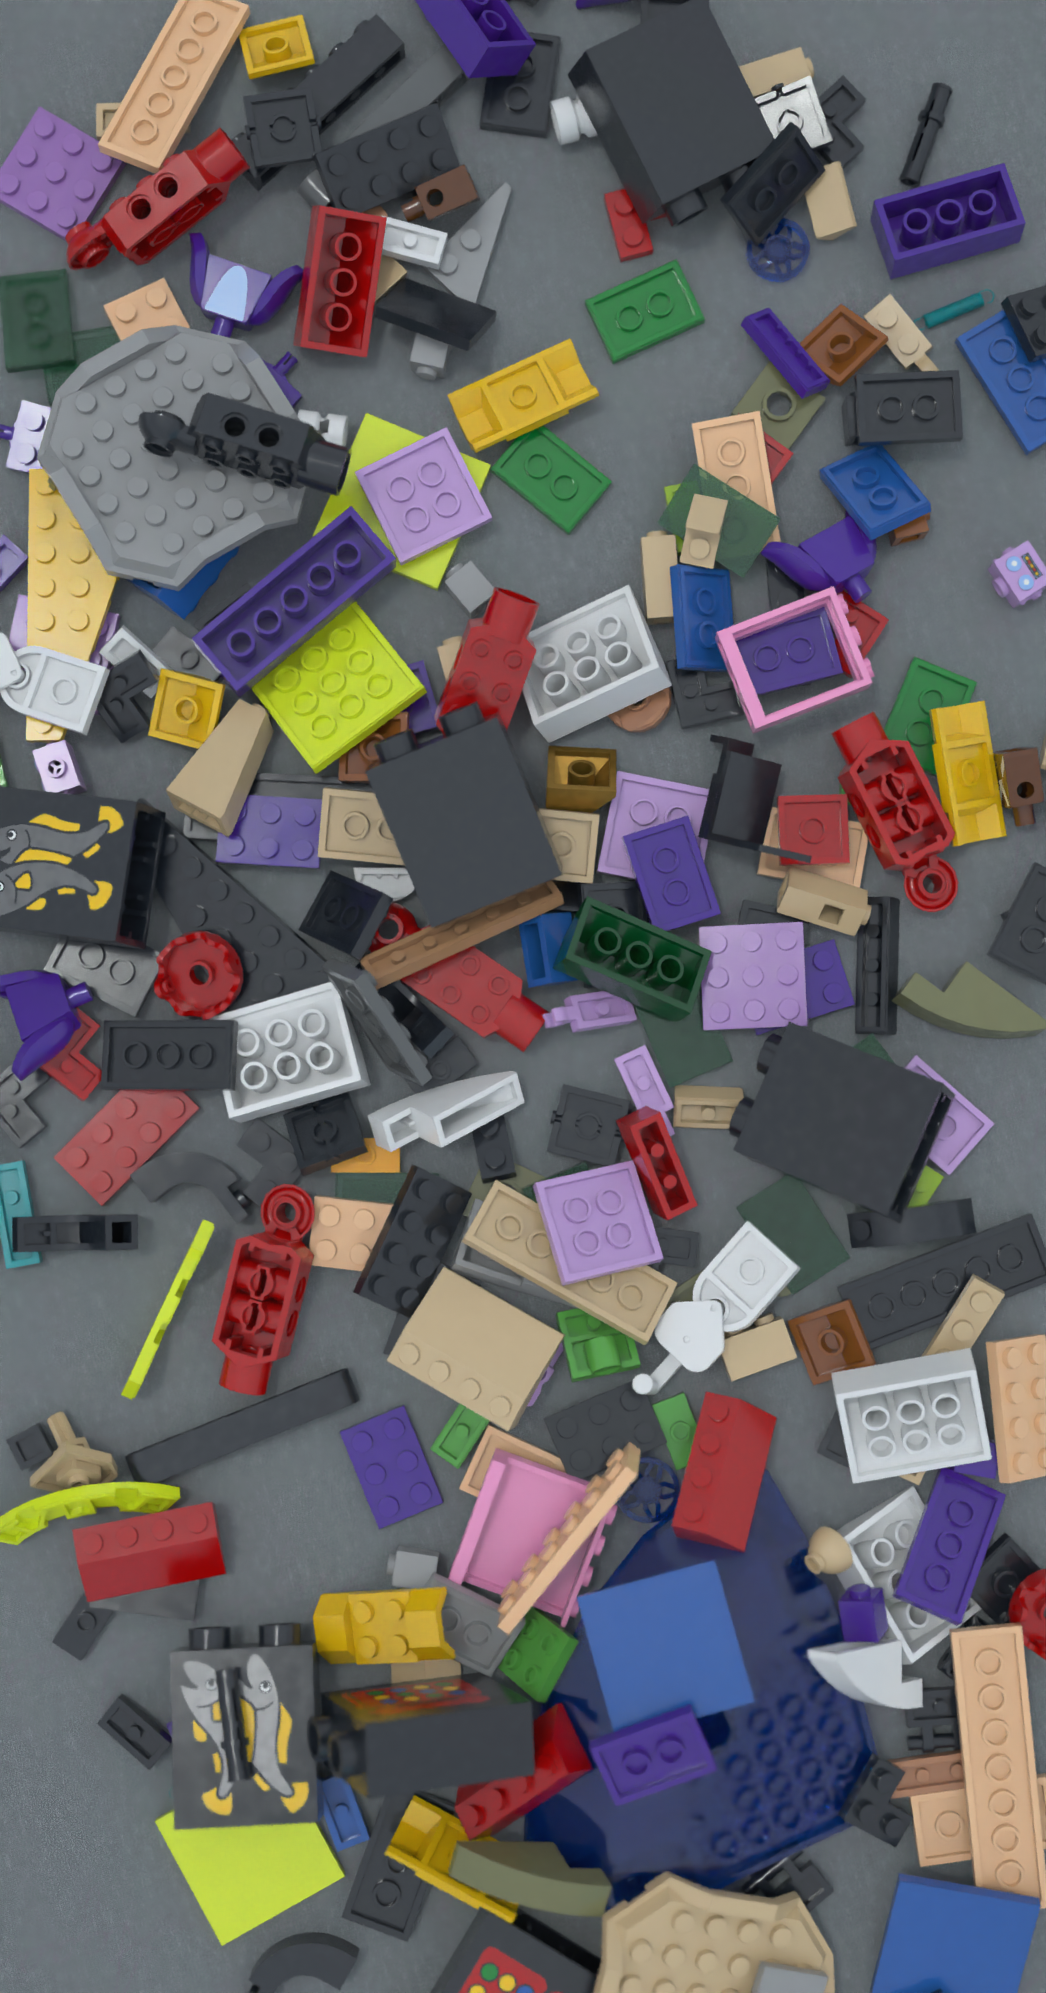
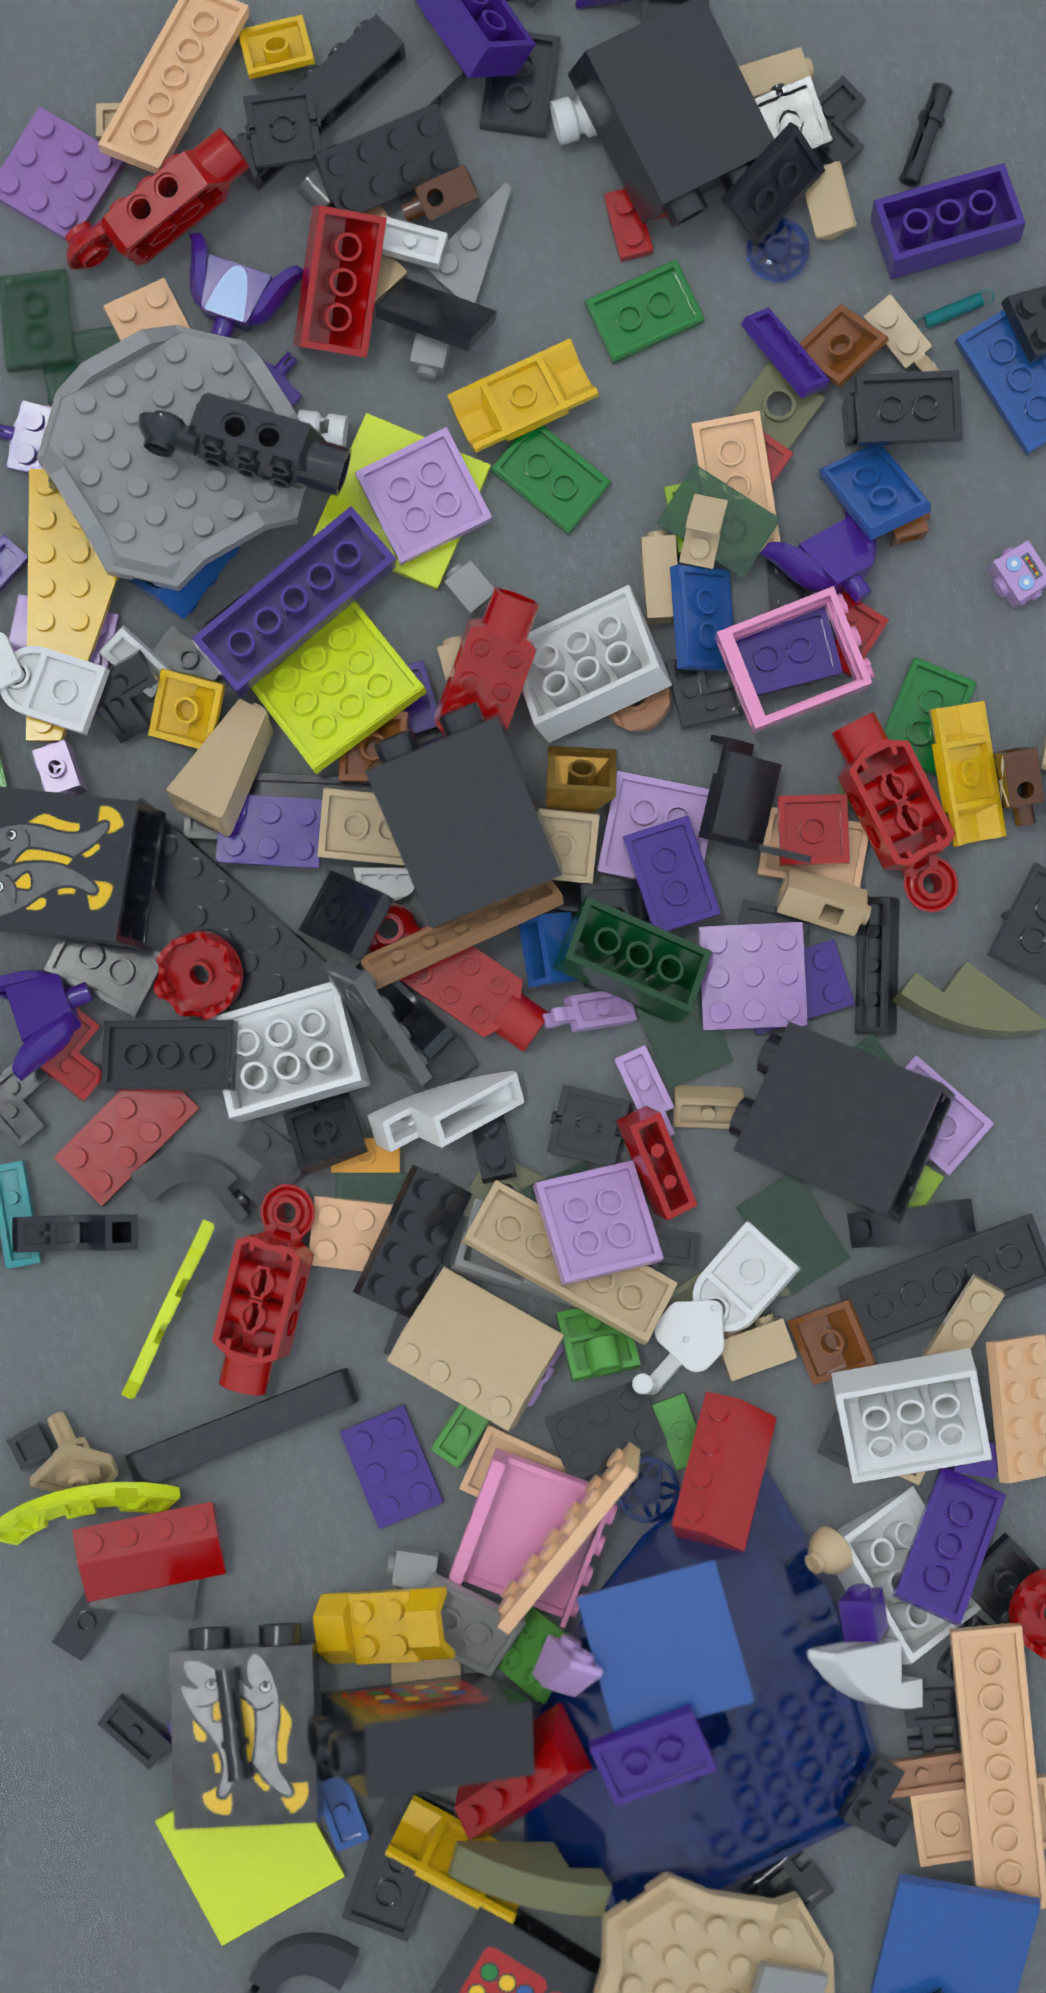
none -> lavender slope [532,1634,603,1697]

